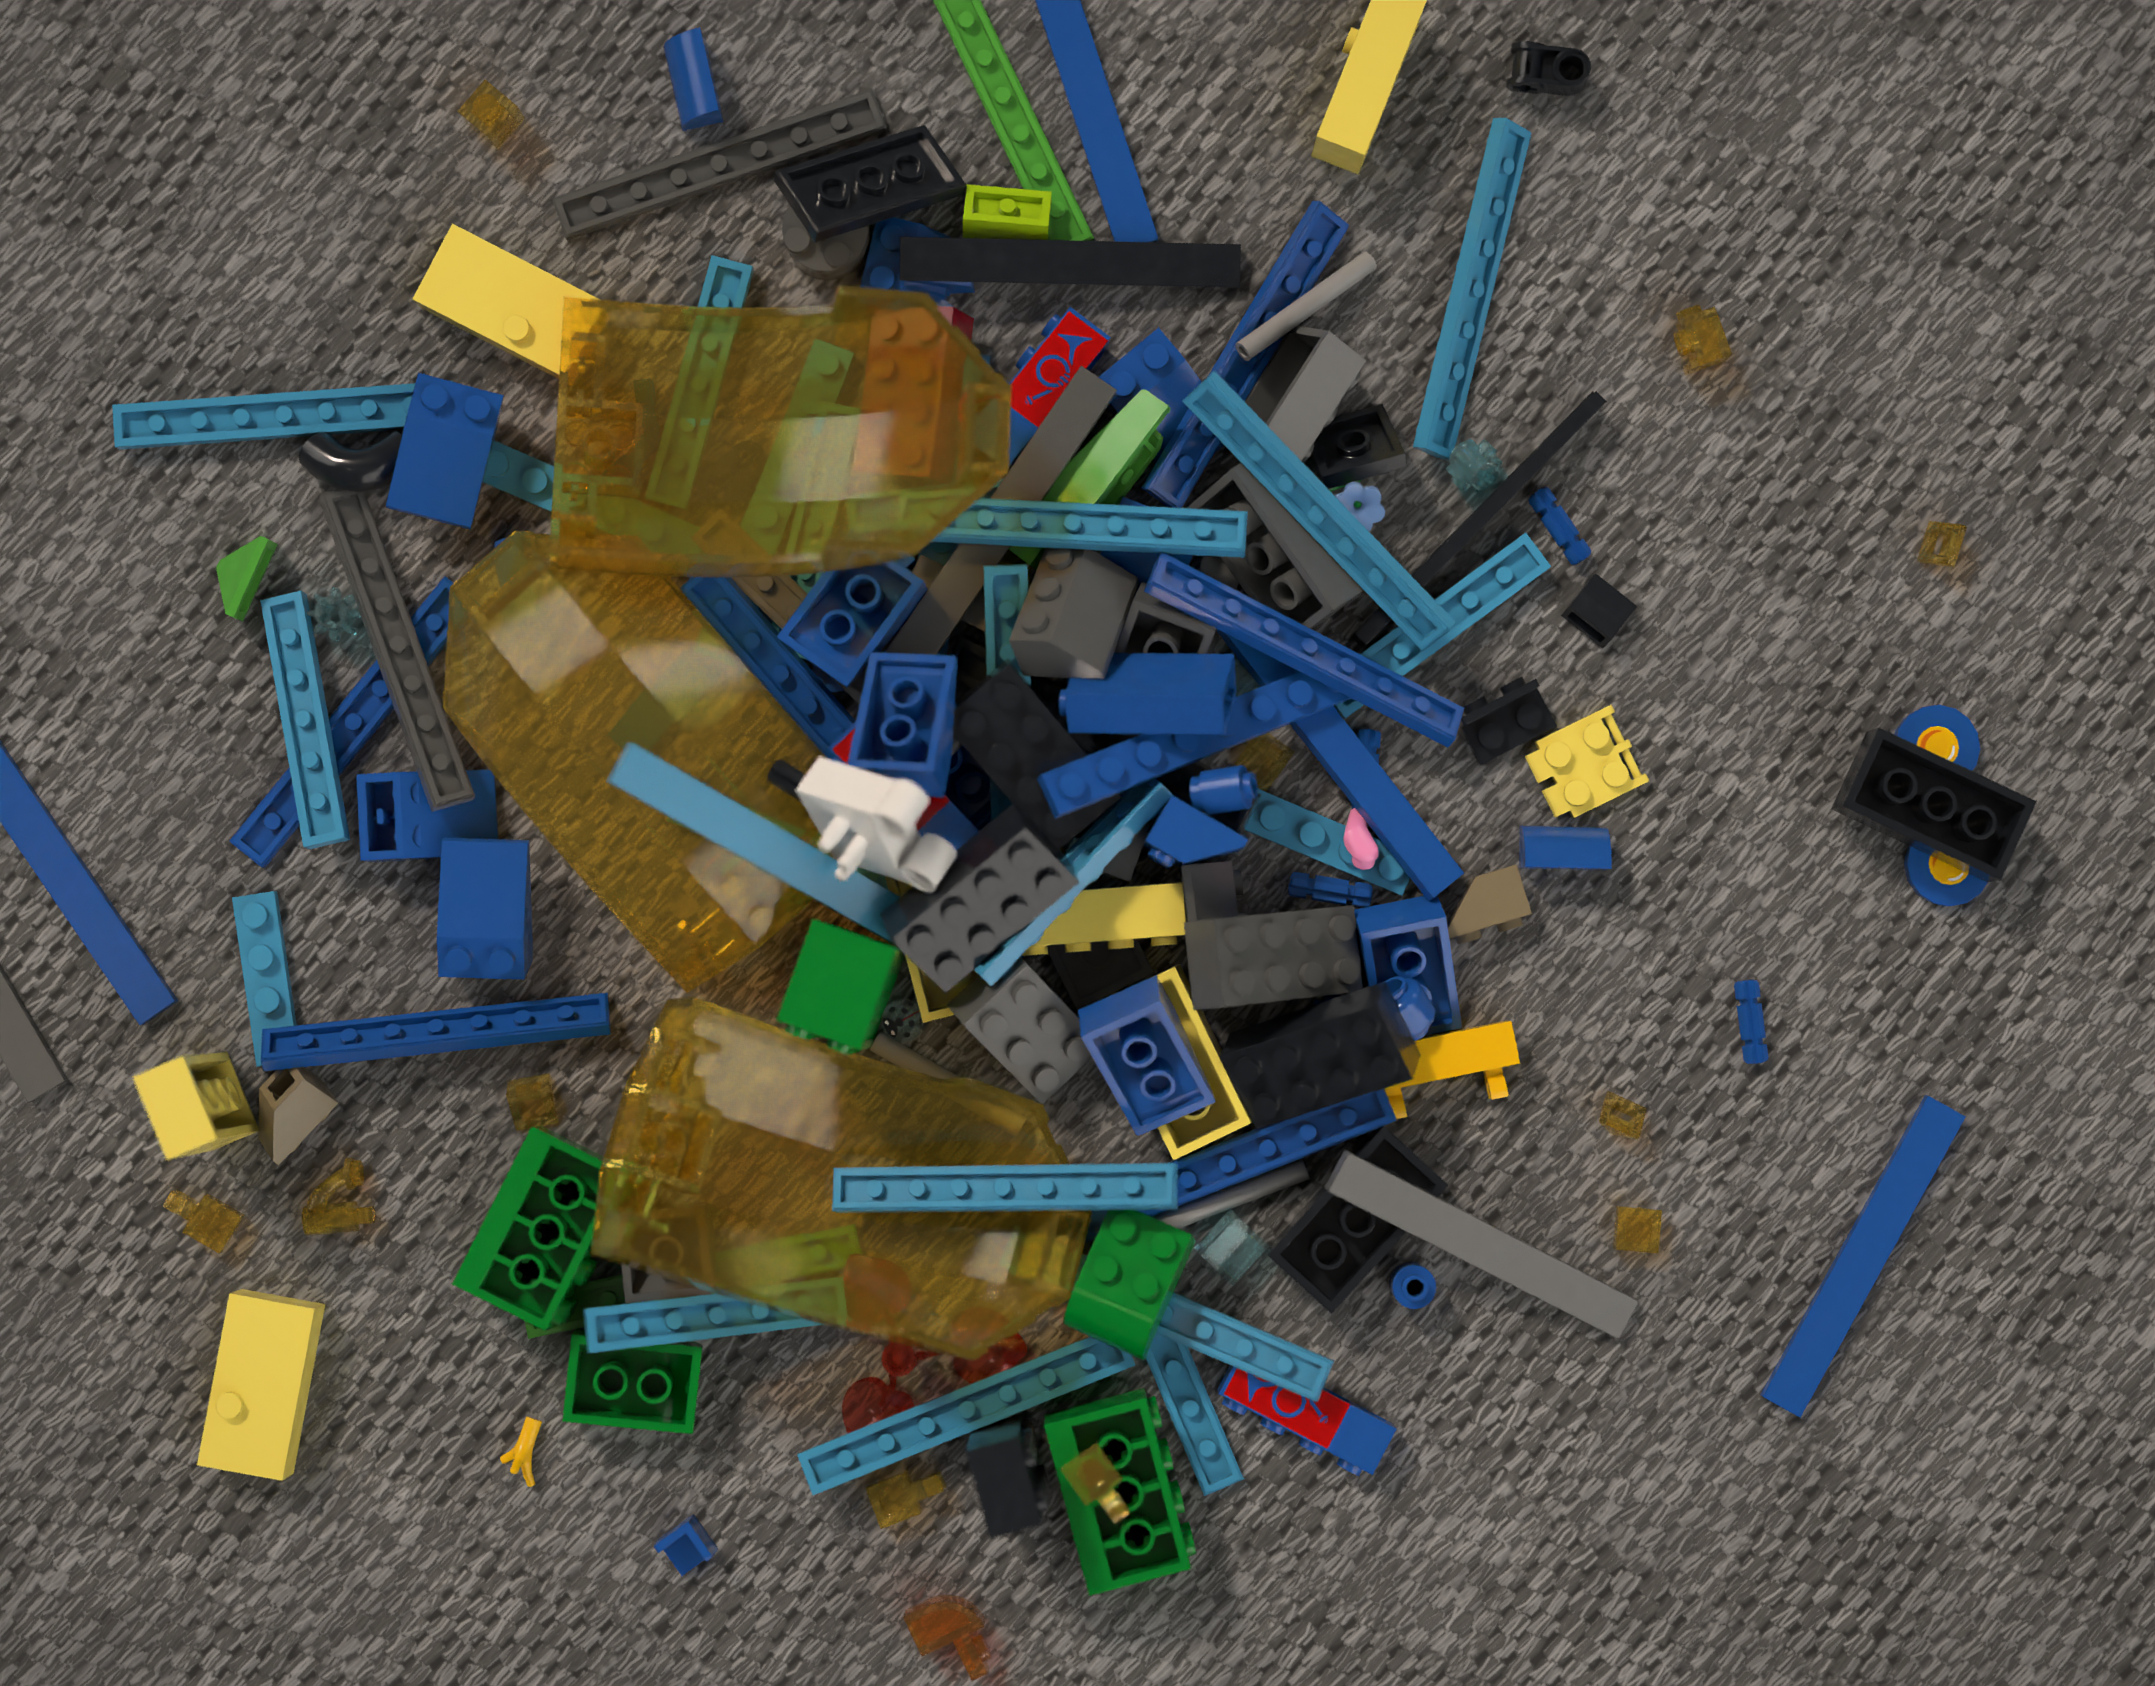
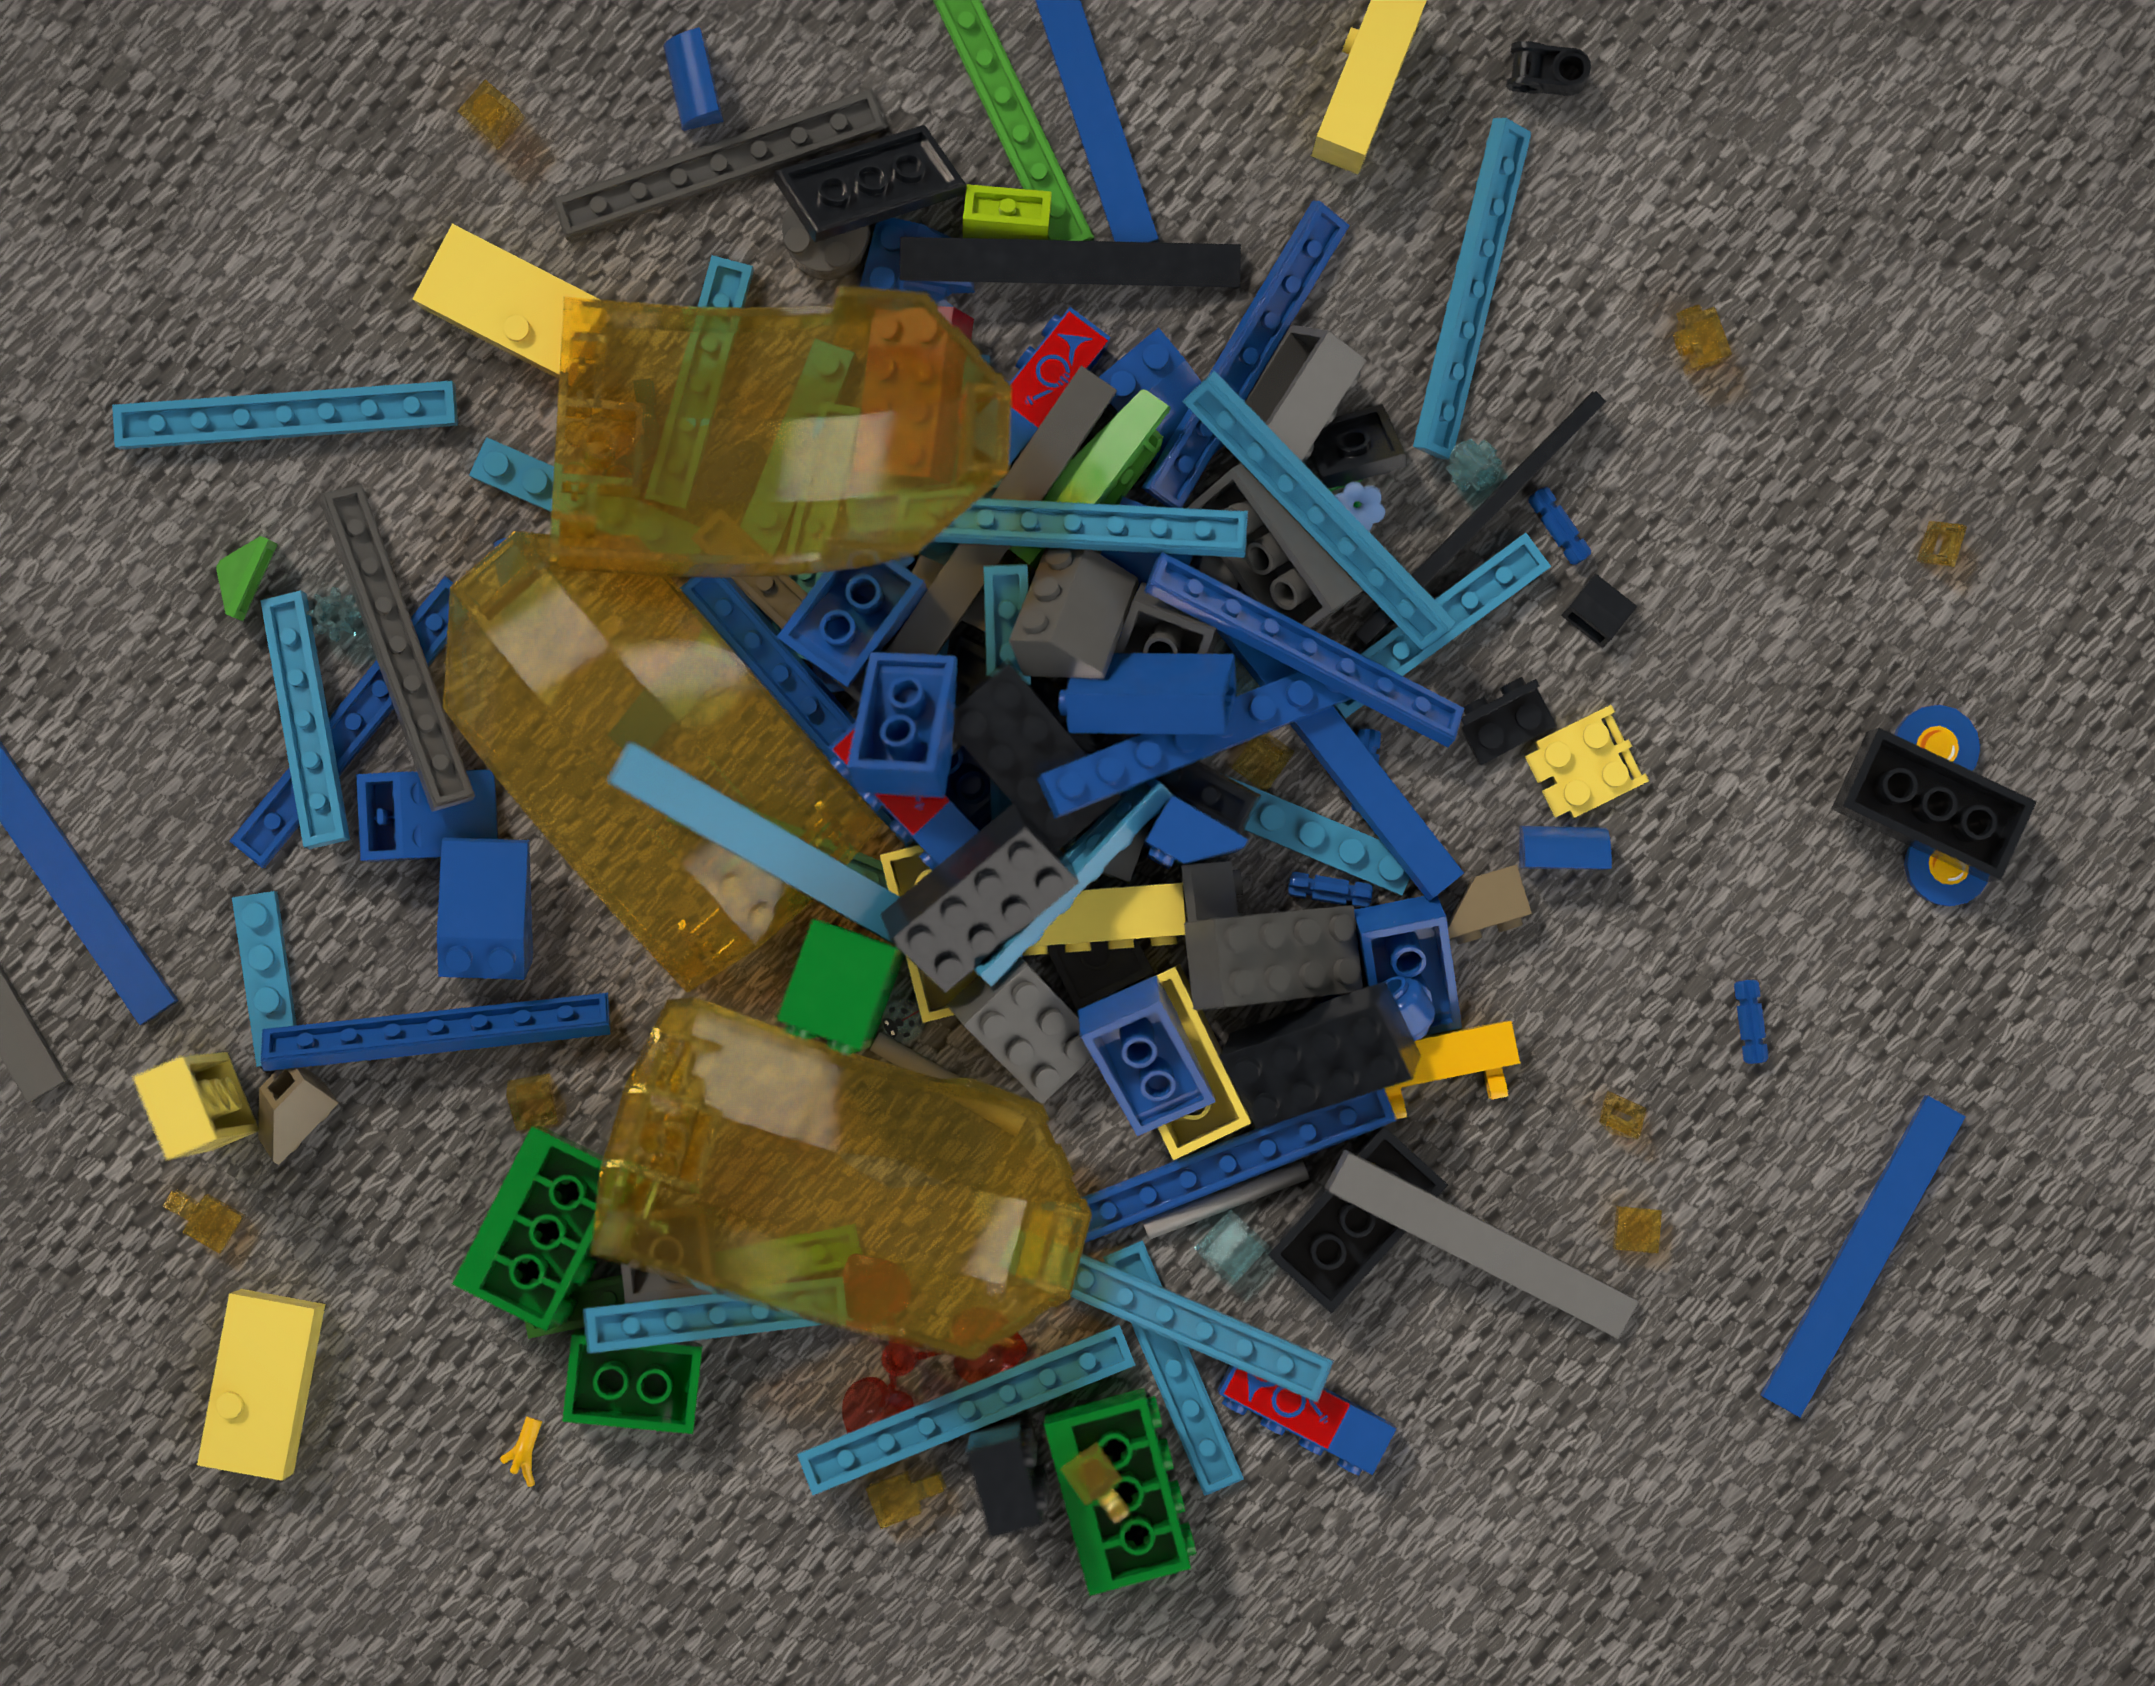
black cylinder [299,431,402,492] -> none
clear yellow plant [302,1157,376,1236] -> none
blue slope [386,373,504,530] -> none
blue panel [653,1514,718,1576] -> none
white piece [766,756,957,893] -> none
dark azure tile [832,1163,1178,1213] -> none
clear orange brick [903,1595,992,1681] -> none
green brick [1063,1210,1196,1360] -> none
blue brick [1190,765,1258,814] -> none
light grey piece [1235,252,1377,361] -> none
bright pink arm [1343,808,1379,870] -> none
blue brick [1389,1262,1436,1309] -> none

